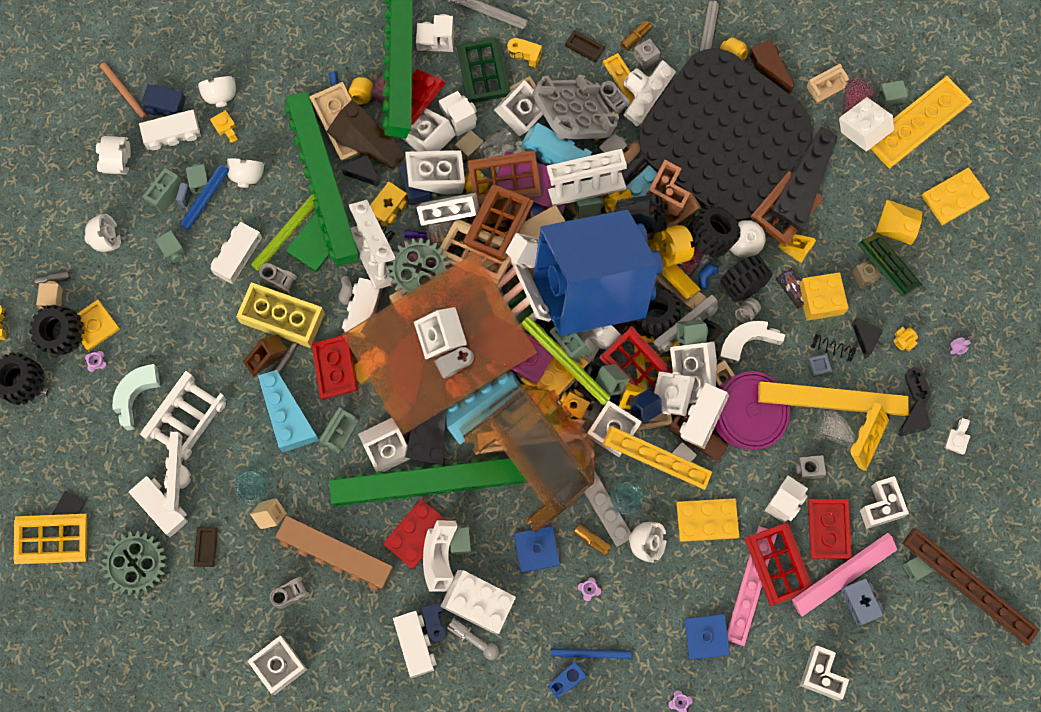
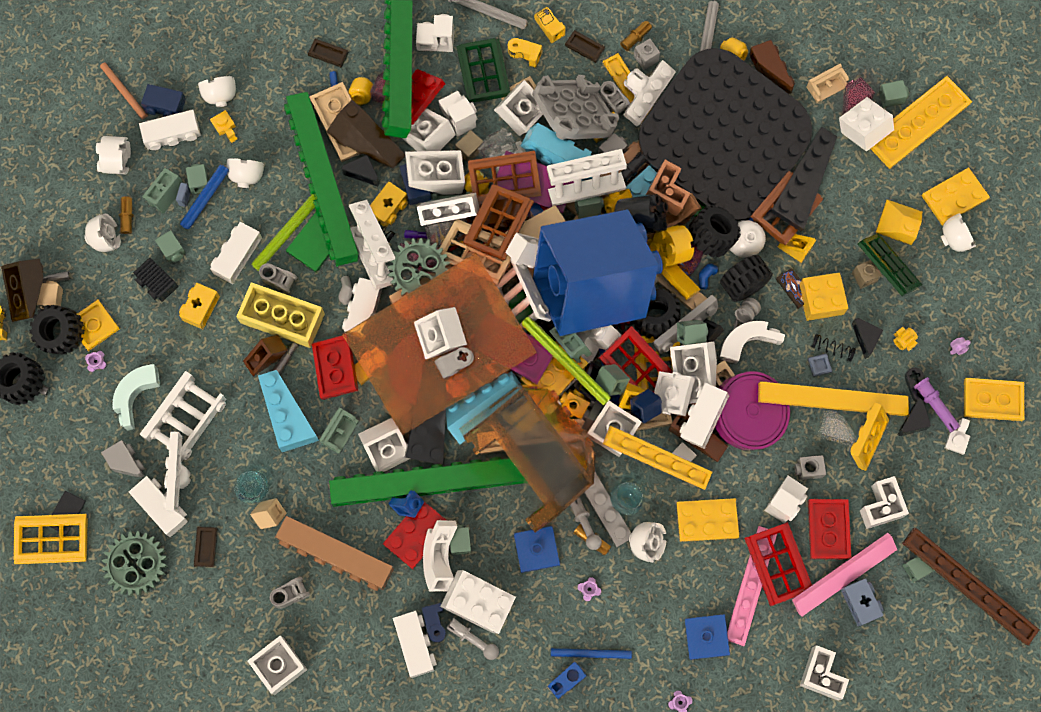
none -> dark brown slope [1,258,43,322]
none -> light grey slope [101,440,145,478]
none -> pearl gold axle [119,196,134,234]
none -> black brick [133,257,178,302]
none -> yellow brick [179,283,220,329]
none -> dark brown tile [308,39,349,68]
none -> blue bracket [388,490,424,518]
none -> yellow leg [534,7,566,43]
none -> light grey pin [569,498,602,550]
none -> medium lavender pin [914,377,961,433]
none -> white cylinder [941,213,976,251]
none -> yellow plate [964,378,1024,421]

